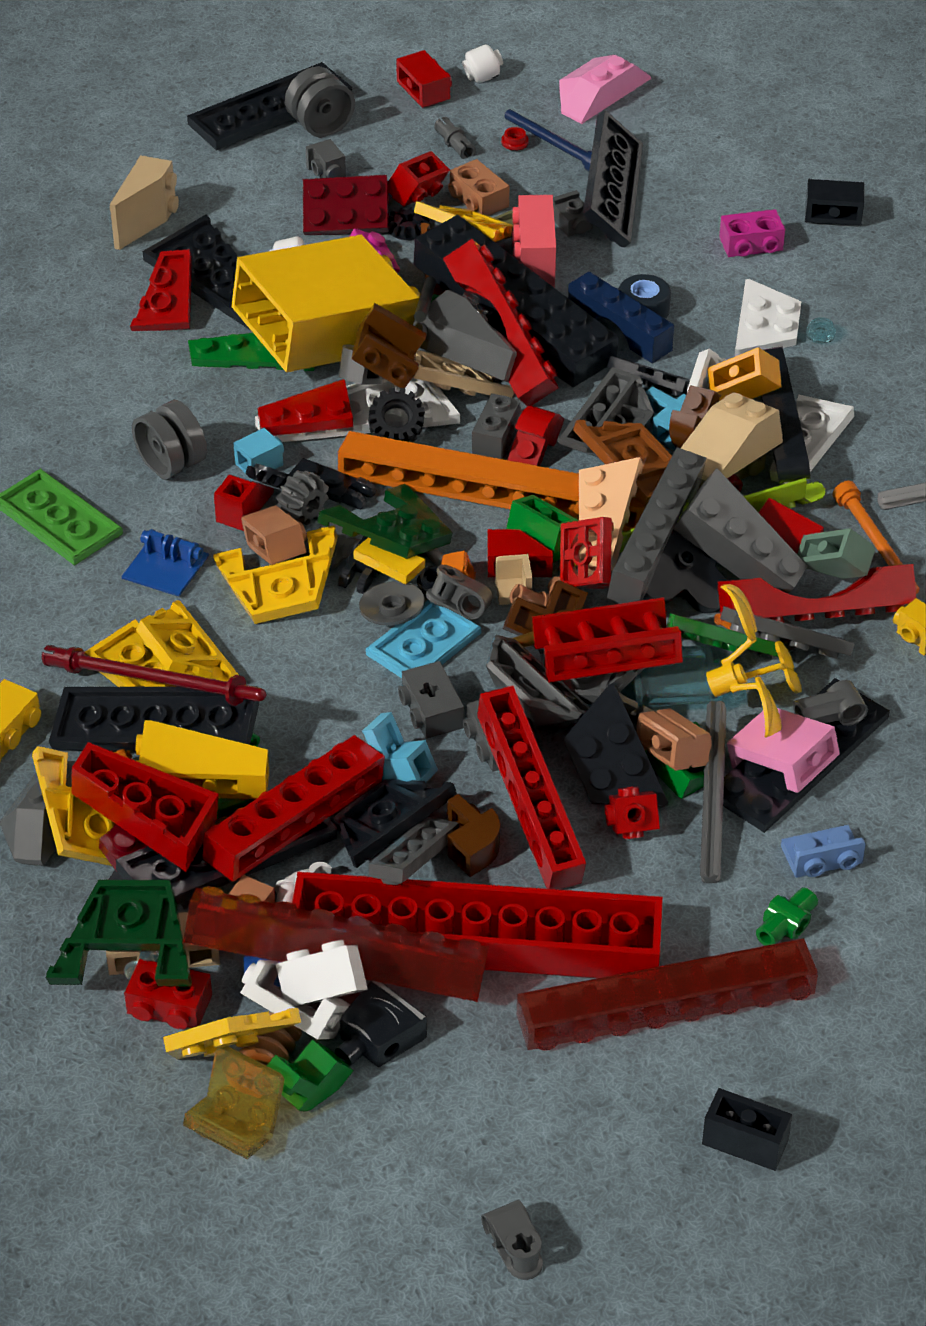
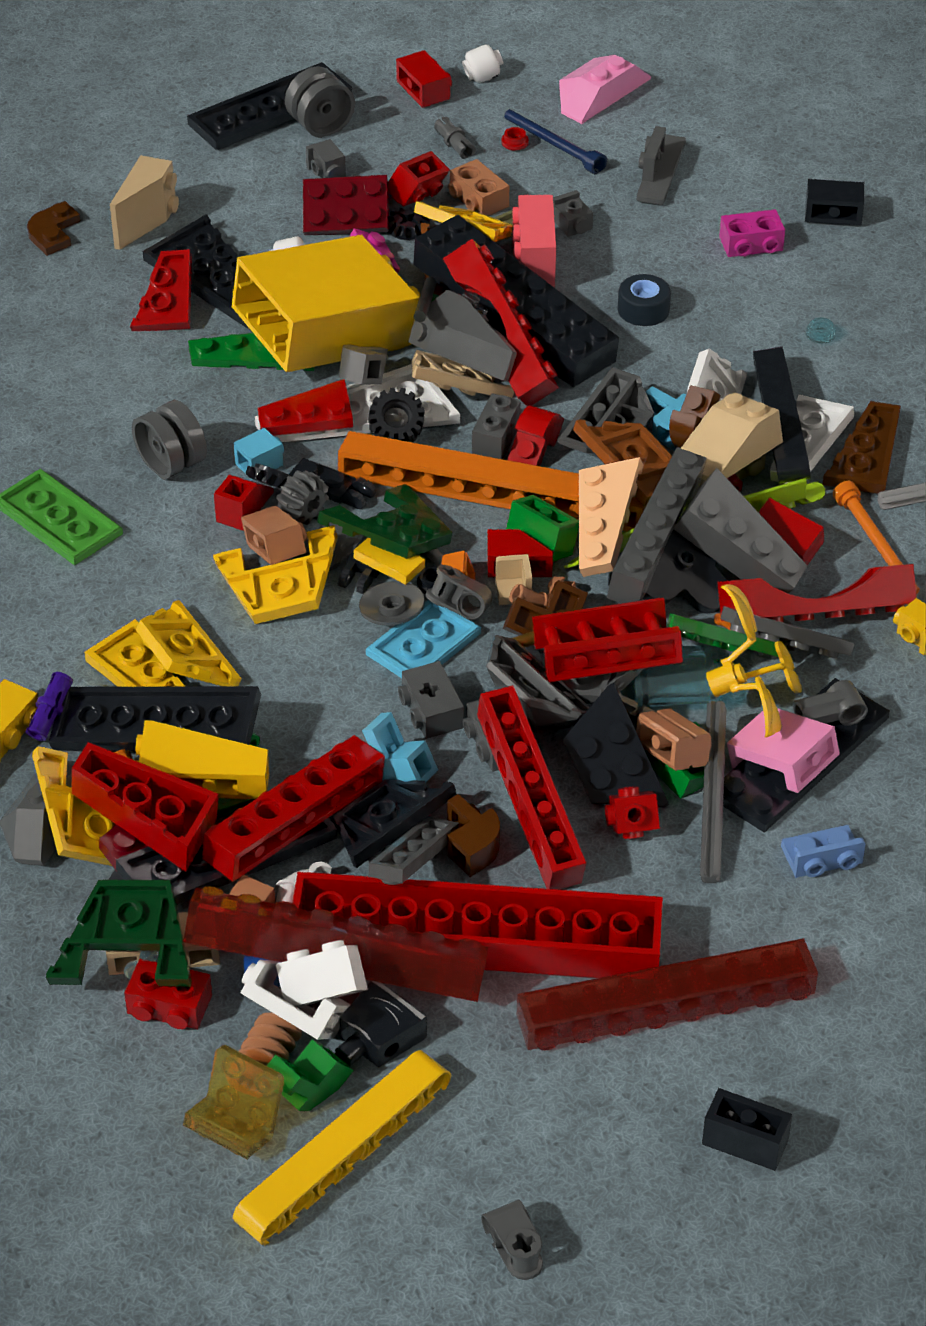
dark red bar [42,645,267,706] -> none
blue hinge [121,529,209,597] -> none
yellow wing [163,1008,301,1060] -> none
reddish brown panel [351,303,427,388] -> none
red piece [560,517,614,589] -> none
dark blue arch [568,272,674,364] -> none
black plate [583,110,643,247] -> none
black wing [607,356,690,396] -> none
light orange brick [708,347,782,401] -> none
white wing [735,279,801,356] -> none
green axle [756,887,818,948] -> none
sand green slope [797,528,876,579] -> none
none -> dark purple pin [26,671,73,741]
none -> reddish brown plate [27,201,81,256]
none -> yellow beam [233,1050,451,1246]
none -> dark grey bracket [636,126,686,205]
none -> reddish brown wing [822,401,901,494]

